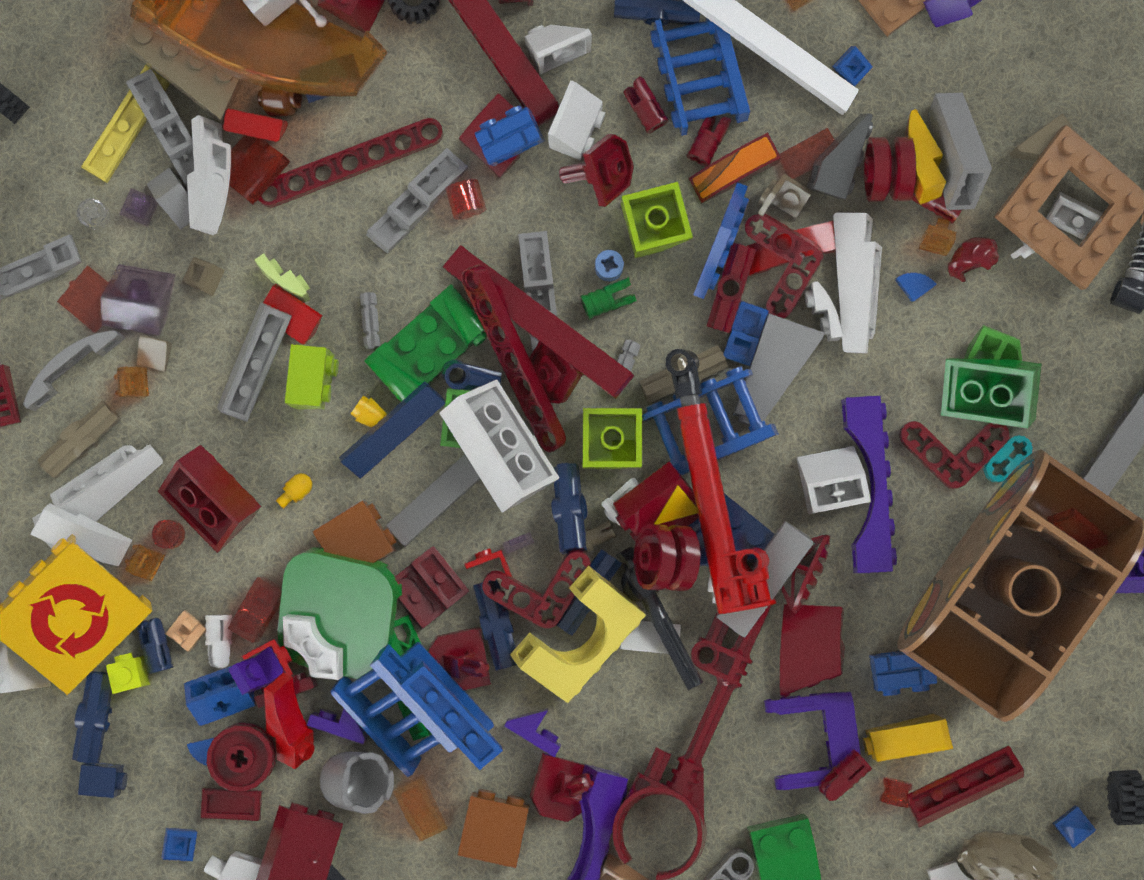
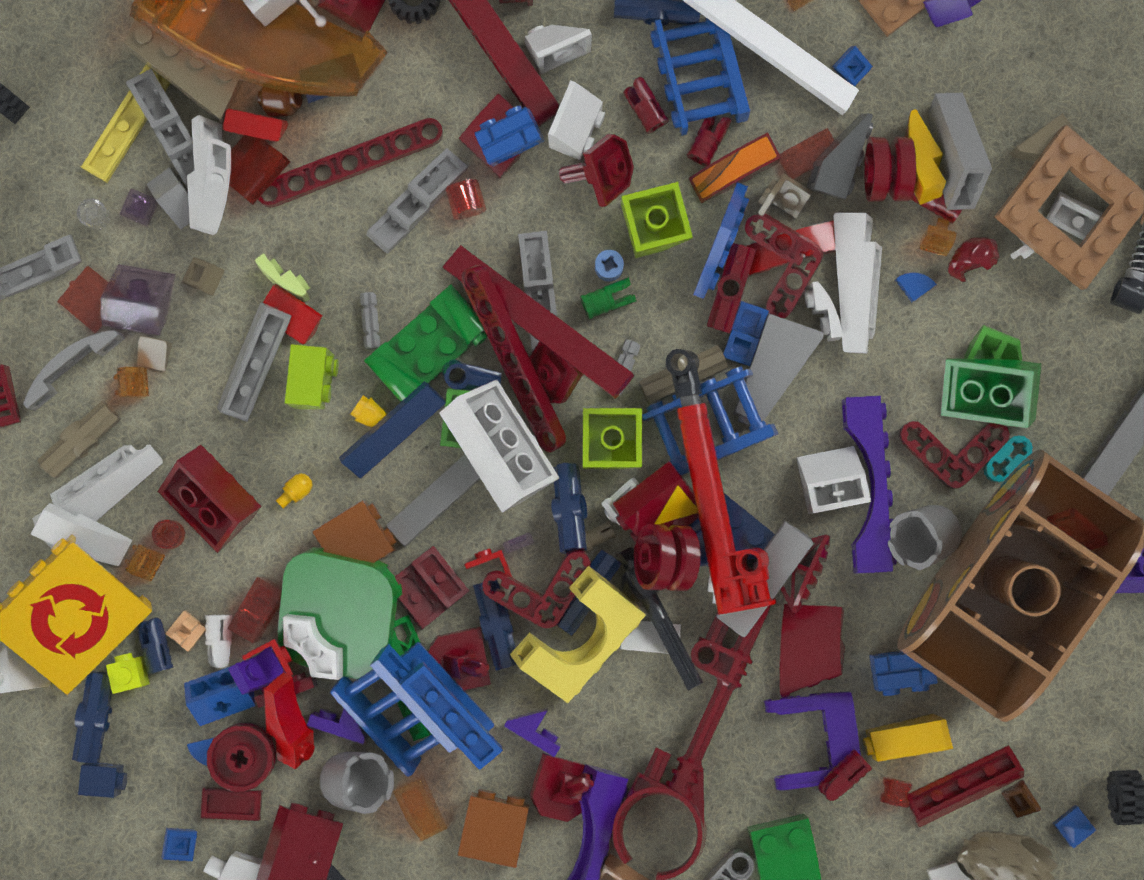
none -> light grey cylinder [888,505,962,570]
none -> reddish brown slope [1002,779,1041,818]

